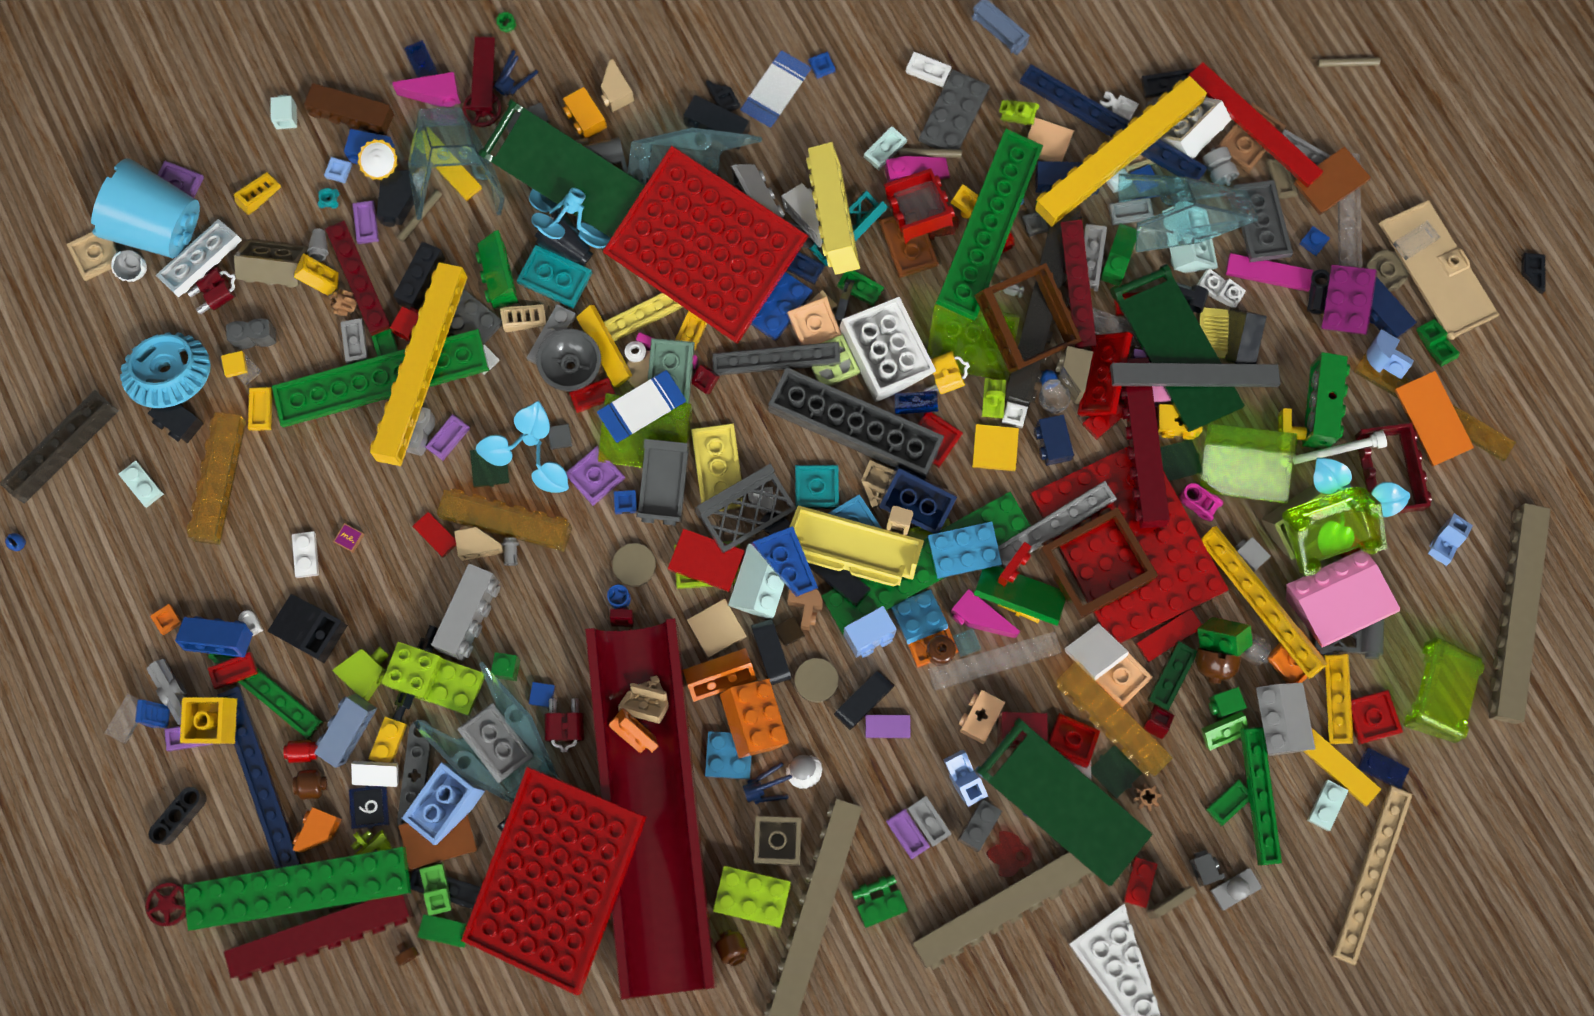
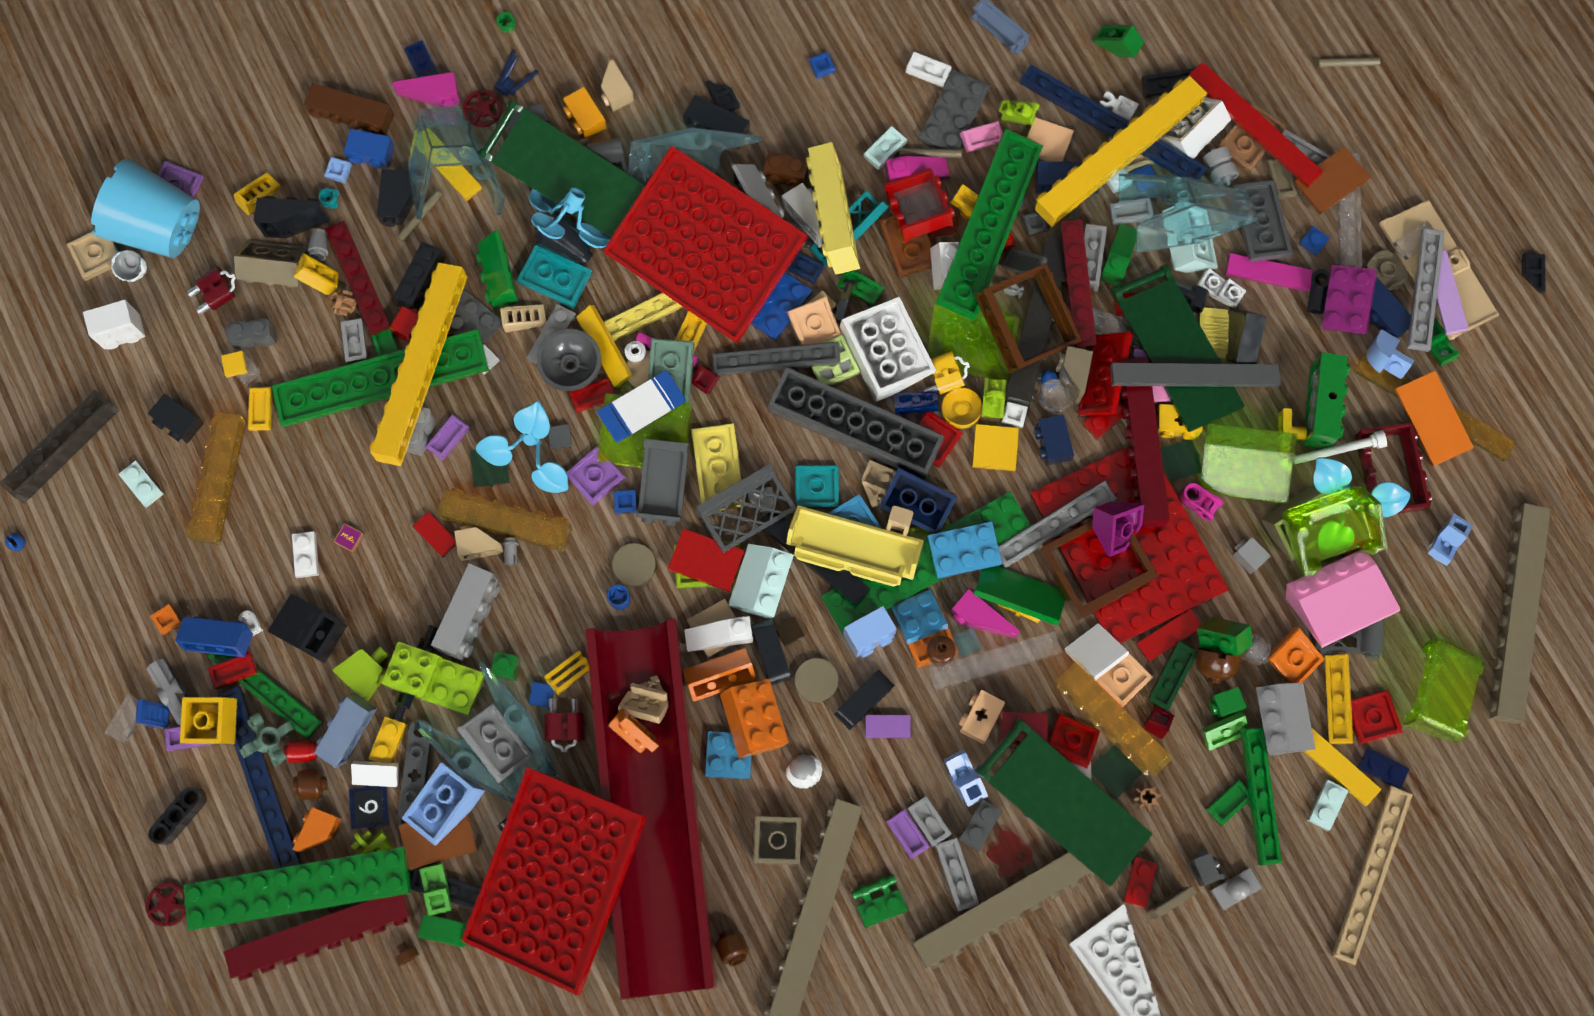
medium azure gear [120,332,211,408] -> none
white plate [156,219,242,297] -> none
light aqua brick [271,95,297,129] -> none
medium lavender tile [353,200,379,244] -> none
white piece [357,139,397,180] -> none
dark red tile [471,37,496,111] -> none
dark red plate [610,607,634,627] -> none
lime brick [713,866,791,928] -> none
clear sticker [740,51,812,128] -> none
dark blue plant [743,762,792,805] -> none
blue wing [751,526,818,597] -> none
medium nougat brick [787,589,823,631] -> none
red plate [998,541,1032,587] -> none
yellow tile [1201,526,1327,679] -> none
none -> white brick [83,300,146,349]
none -> sand green pin [239,713,294,767]
none -> black slope [254,196,330,239]
none -> yellow tile [544,651,589,695]
none -> white slope [684,616,753,652]
none -> reddish brown brick [763,151,808,187]
none -> white brick [930,242,959,290]
none -> light grey plate [935,838,979,911]
none -> yellow piece [941,387,982,429]
none -> bright pink tile [960,121,1003,153]
none -> dark grey tile [1002,248,1048,273]
none -> magenta slope [1092,502,1144,557]
none -> green slope [1093,25,1144,57]
none -> light grey tile [1407,228,1445,352]
none -> lavender tile [1436,250,1468,335]

